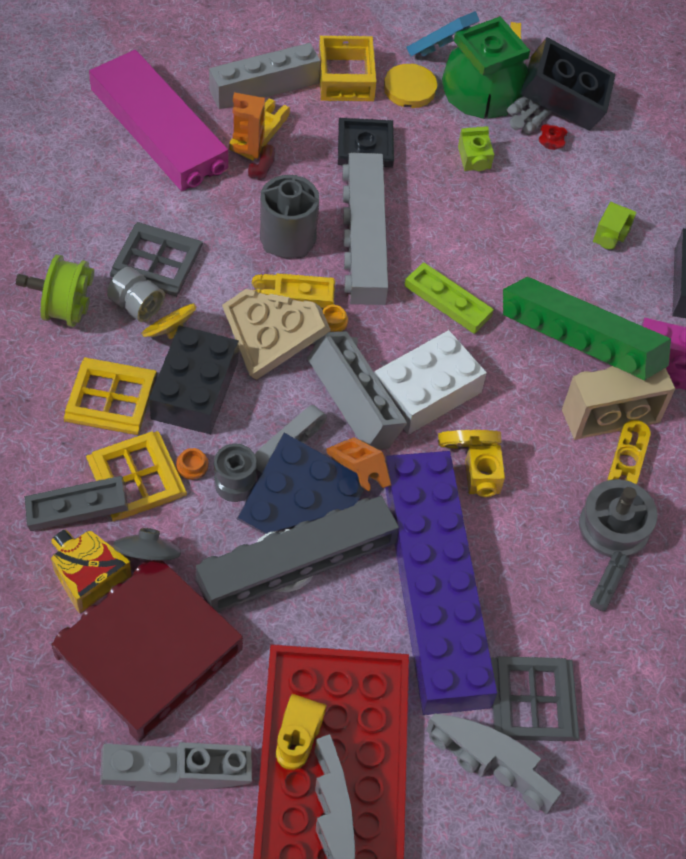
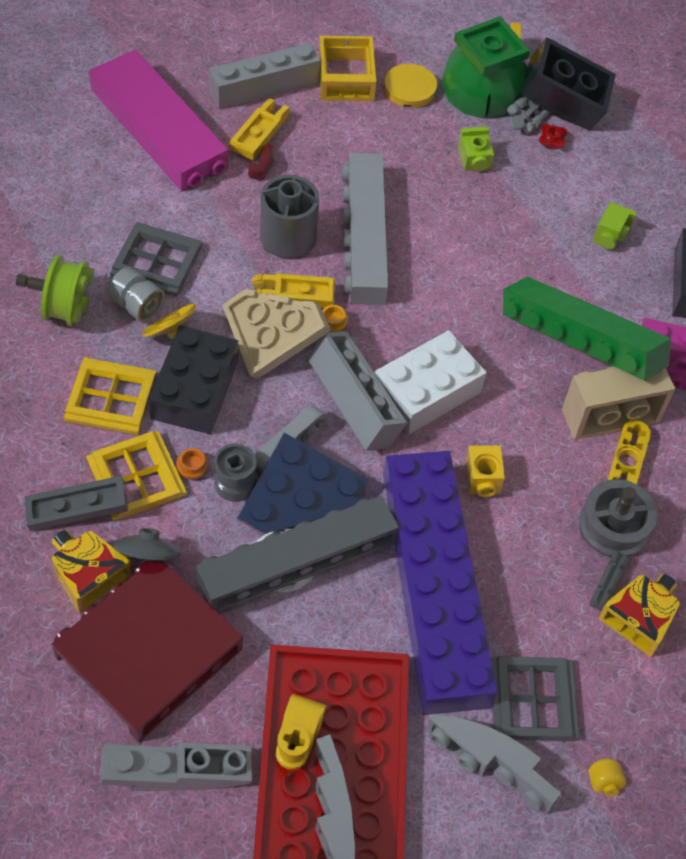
orange hinge [232,92,265,158] -> none
orange hinge [326,437,391,491] -> none
black plate [338,118,394,168] -> none
lime plate [404,262,494,334] -> none
dark azure plate [406,11,480,57] -> none
yellow tile [438,430,502,449] -> none
none -> yellow piece [588,758,627,797]
none -> torso [598,574,680,657]

